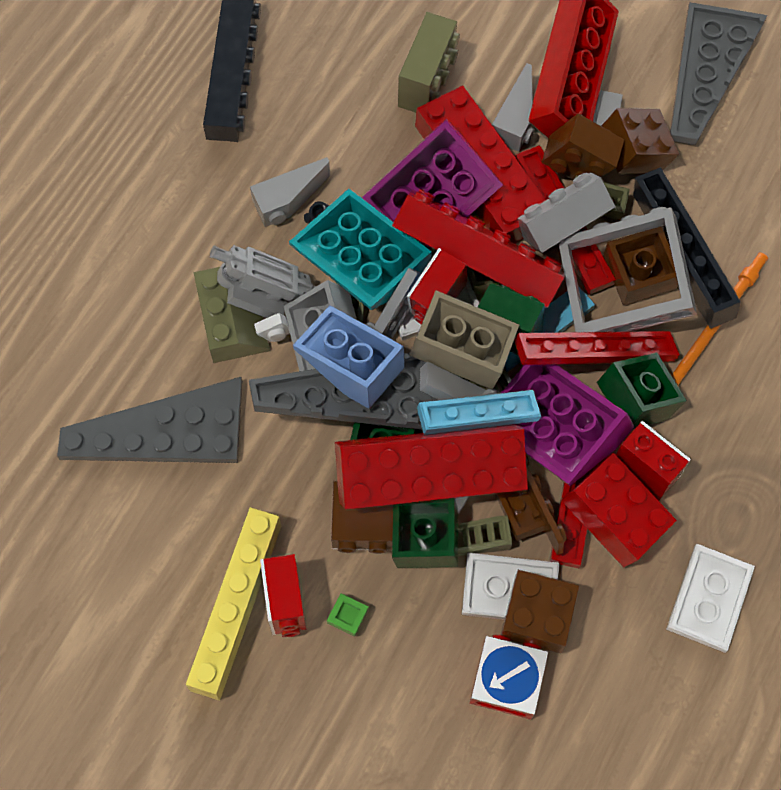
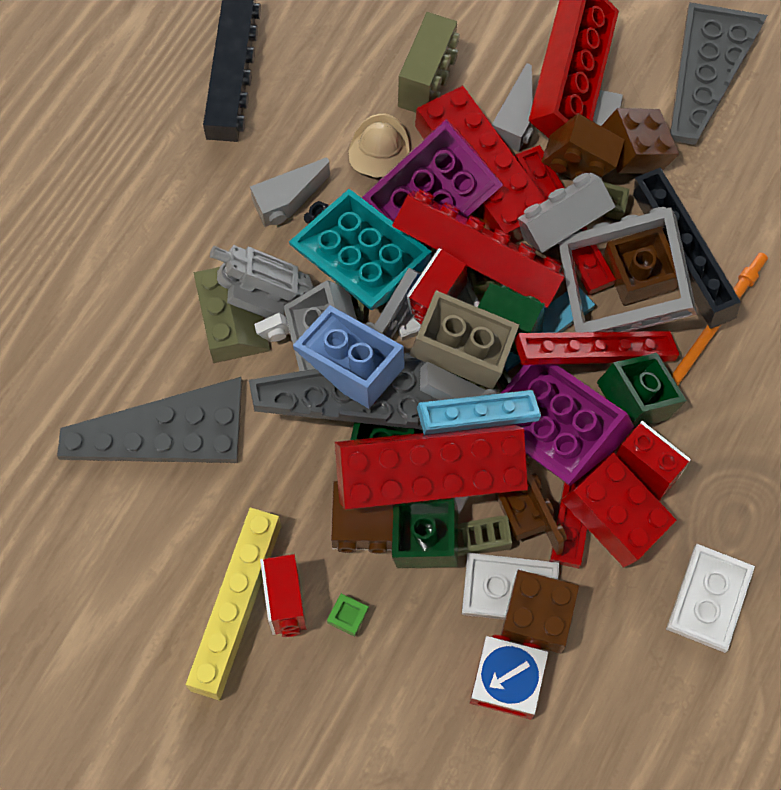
none -> tan hat [348,113,410,177]

